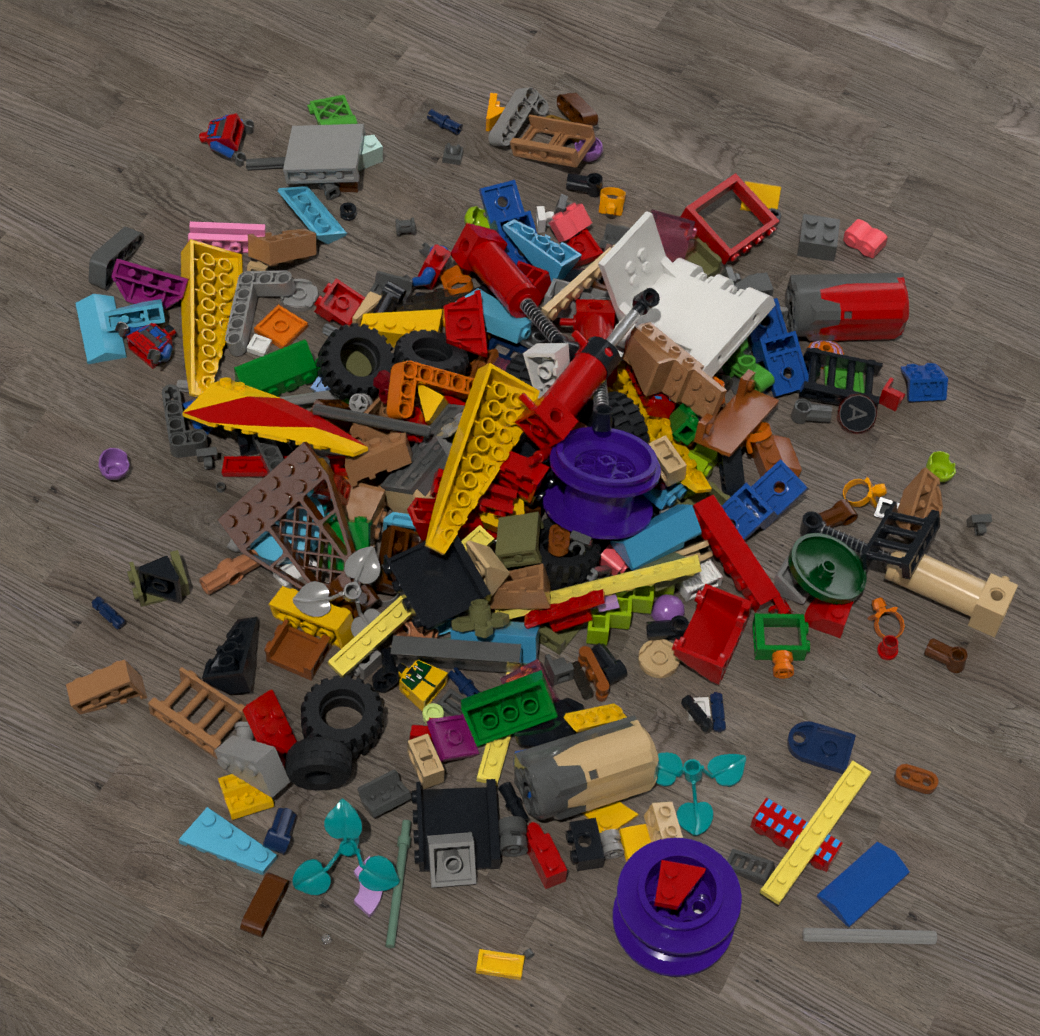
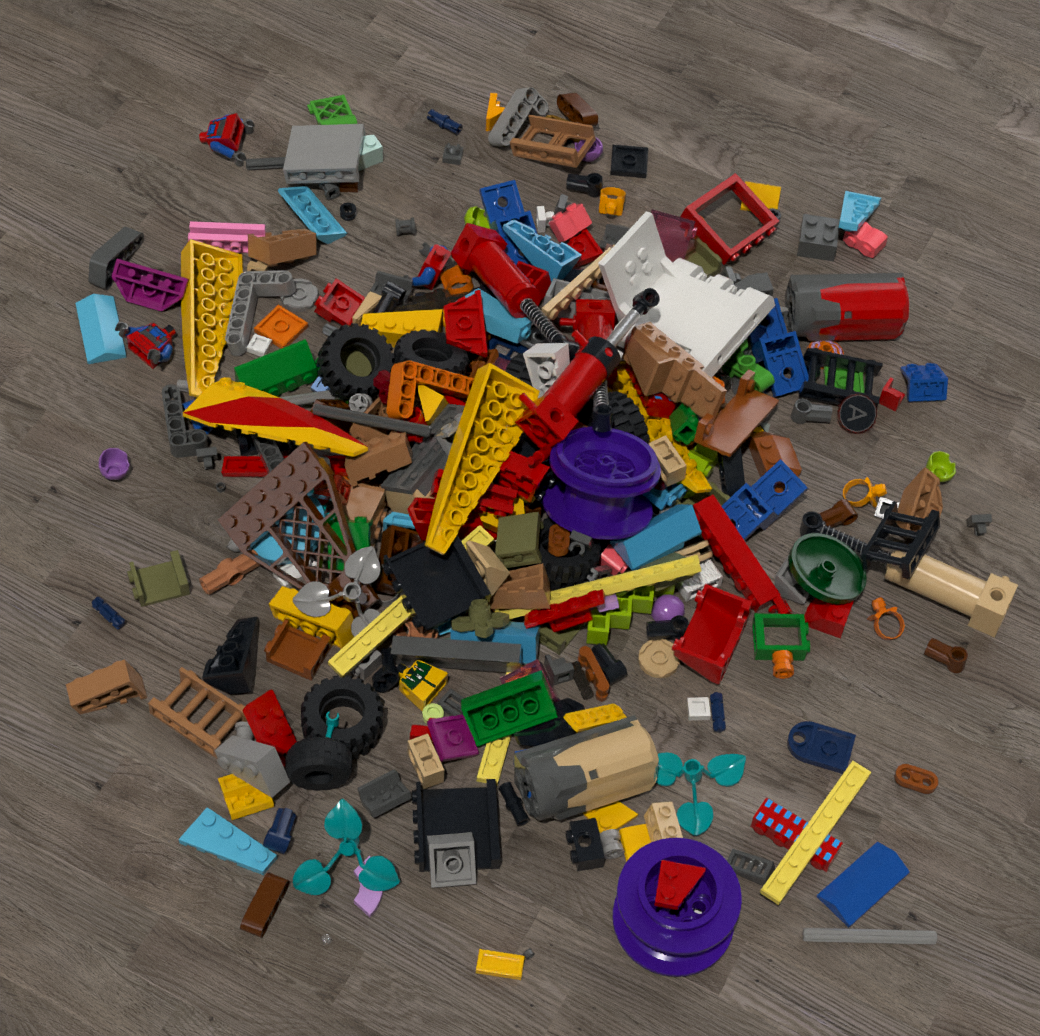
medium azure slope [104,299,165,332] -> none
black slope [138,556,182,603] -> none
sand green bar [386,820,411,948] -> none
dark blue pin [448,667,480,697] -> none
dark grey wheel [498,816,528,857] -> none
red hinge [526,822,567,889] -> none
black axle [681,695,714,732] -> none
orange piece [741,422,772,454] -> none
red piece [877,635,898,660] -> none
none -> teal hand [326,711,339,738]
none -> black tile [610,144,648,178]
none -> medium azure wing [838,191,881,232]

